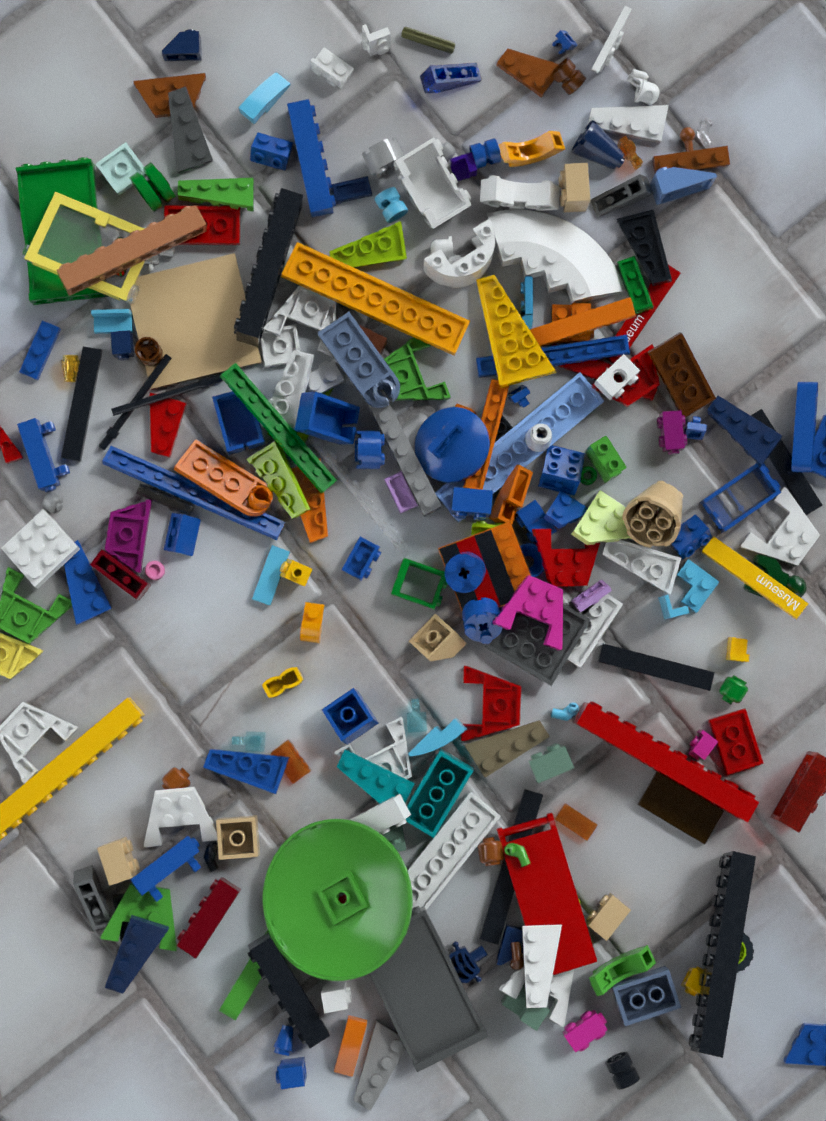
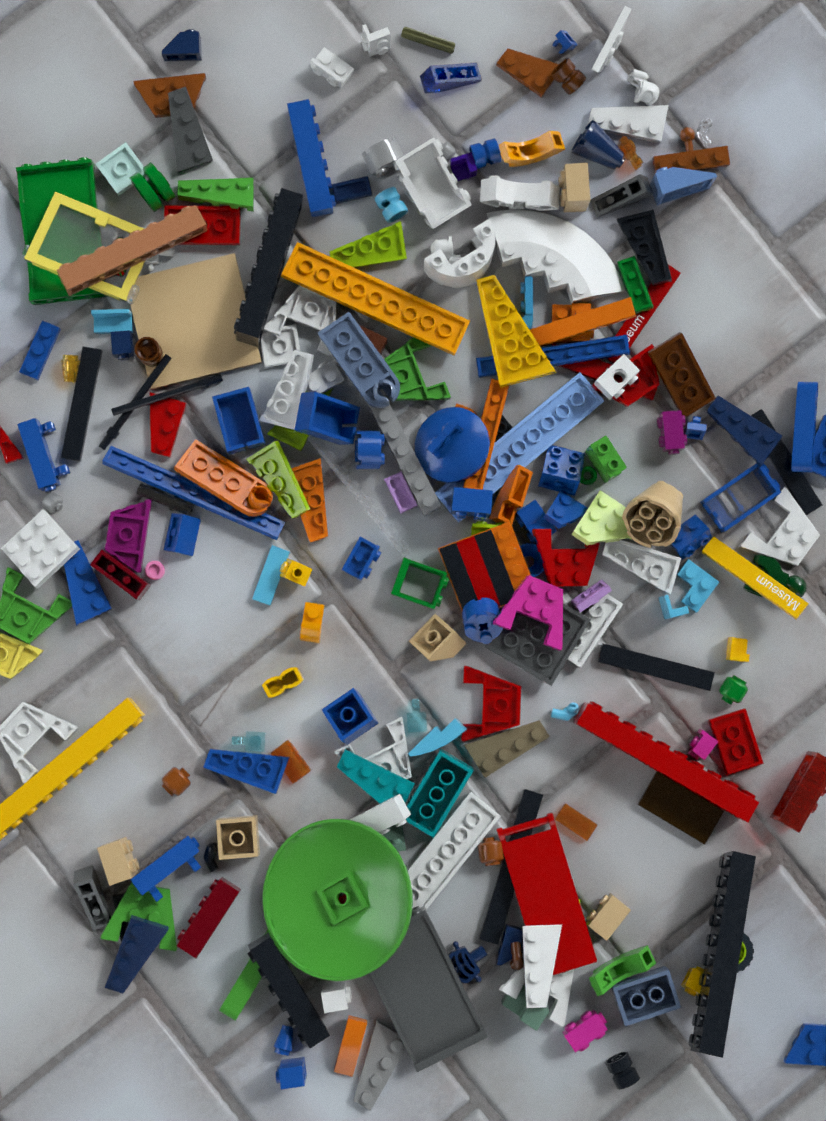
white wing [144,787,217,847] -> none
green plate [220,363,337,494] -> none
medium azure slope [238,72,291,124] -> none
blue bracket [250,132,294,171] -> none
blue brick [445,552,486,593] -> none
bright green arm [504,843,530,867] -> none
blue tile [507,385,530,408] -> none
white plant [525,424,552,452] -> none
sand green brick [528,743,574,784] -> none

